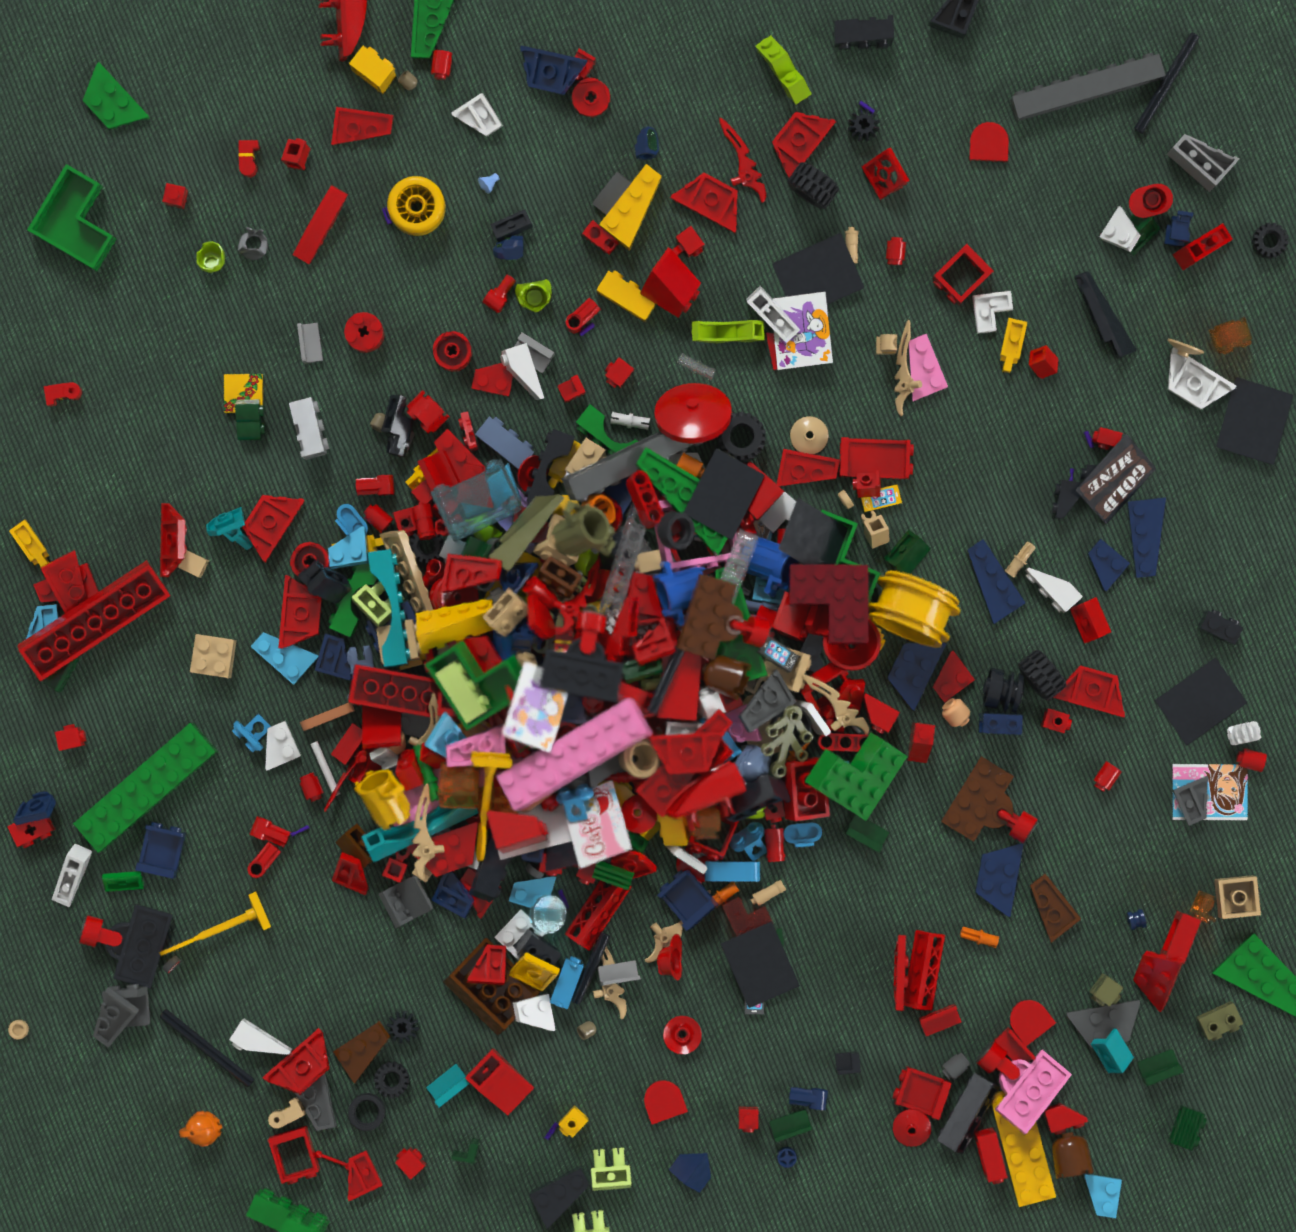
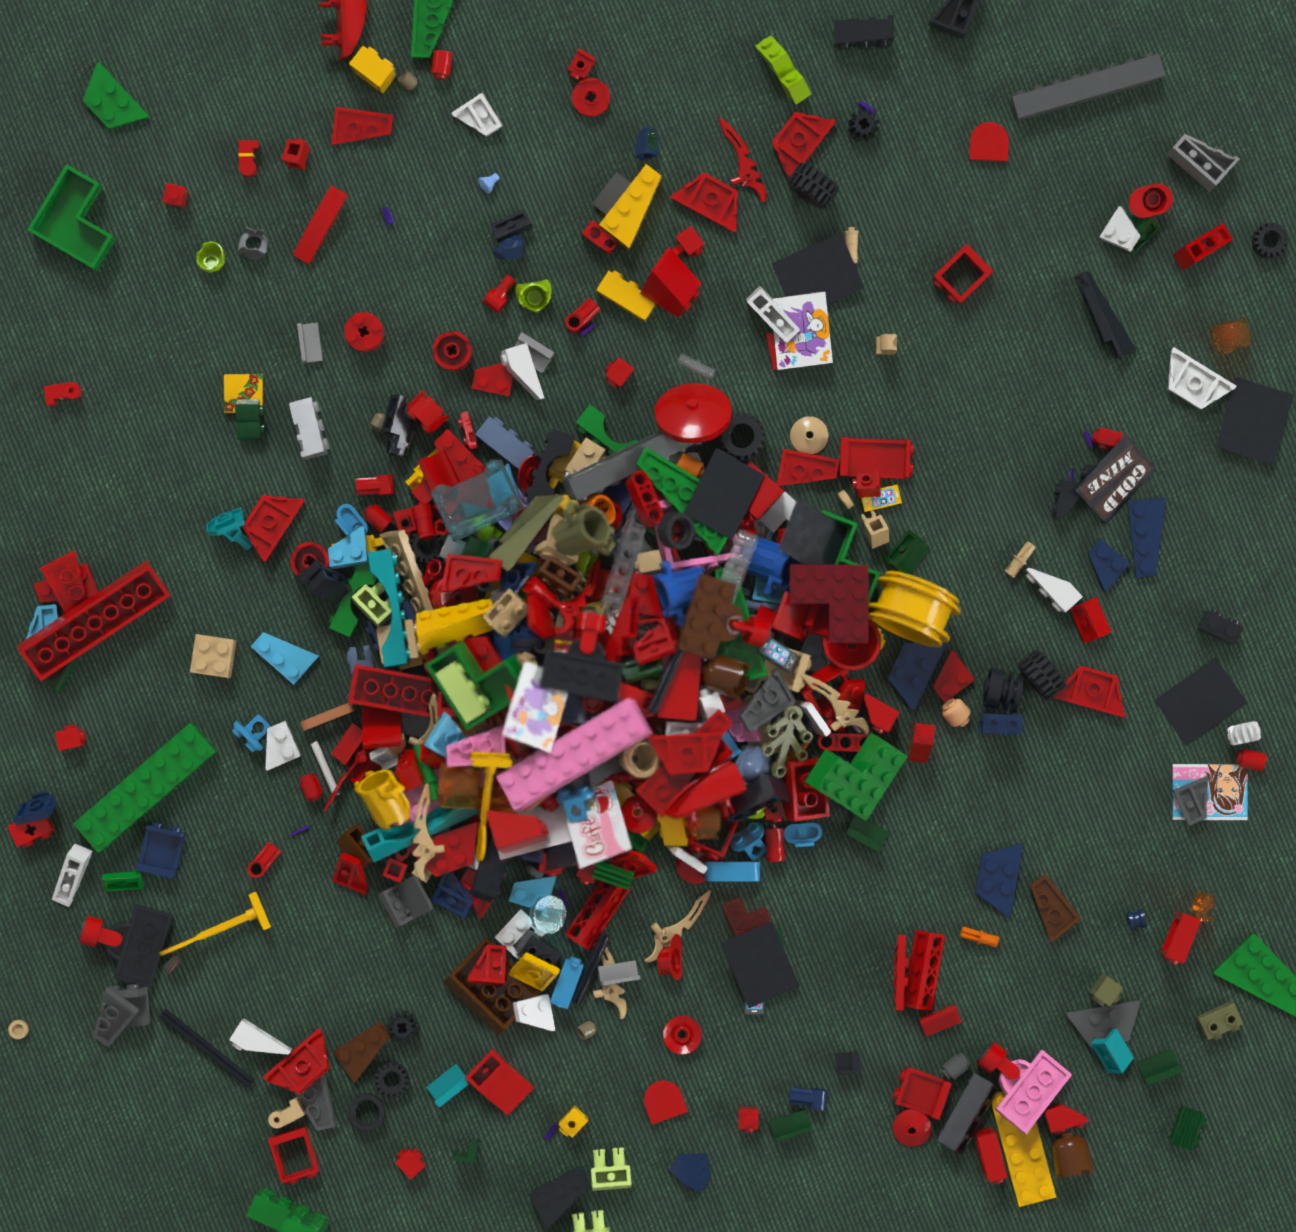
yellow hinge [9,520,49,566] -> none
red wing [160,503,187,577] -> none
tan brick [178,550,209,578] -> none
orange helmet [179,1111,222,1147] -> none
red piece [249,816,291,847] -> none
red wing [278,575,322,649] -> none
dark blue wing [315,633,351,681] -> none
red hinge [315,1151,349,1170] -> none
red wing [348,1150,383,1201] -> none
yellow wheel [387,176,446,236] -> none
dark blue wing [520,45,588,95] -> none
red panel [558,375,586,403] -> none
white pin [610,412,650,430] -> none
dark blue panel [657,870,719,931] -> none
lime arch [692,320,764,343] -> none
orange axle [712,881,740,907] -> none
tan piece [751,880,786,906] -> none
dark blue wheel [777,1147,797,1168] -> none
red piece [862,147,910,200] -> none
red brick [886,237,906,265] -> none
tan piece [894,320,922,416] -> none
bright pink wing [908,334,948,402] -> none
reddish brown plate [941,756,1038,844] -> none
dark blue wing [967,539,1025,624] -> none
white tile [972,291,1013,334] -> none
red panel [994,1027,1036,1062] -> none
yellow hinge [1000,318,1027,373] -> none
red tile [1010,1000,1056,1046] -> none
red panel [1029,345,1058,378] -> none
red brick [1041,708,1072,733] -> none
medium azure wing [1084,1173,1122,1218] -> none
red brick [1093,761,1122,792] -> none
red wing [1133,951,1184,1012] -> none
black axle [1134,32,1199,134] -> none
dark blue piece [1163,210,1193,247] -> none
tan dish [1167,338,1204,358] -> none
tan brick [1214,875,1261,919] -> none

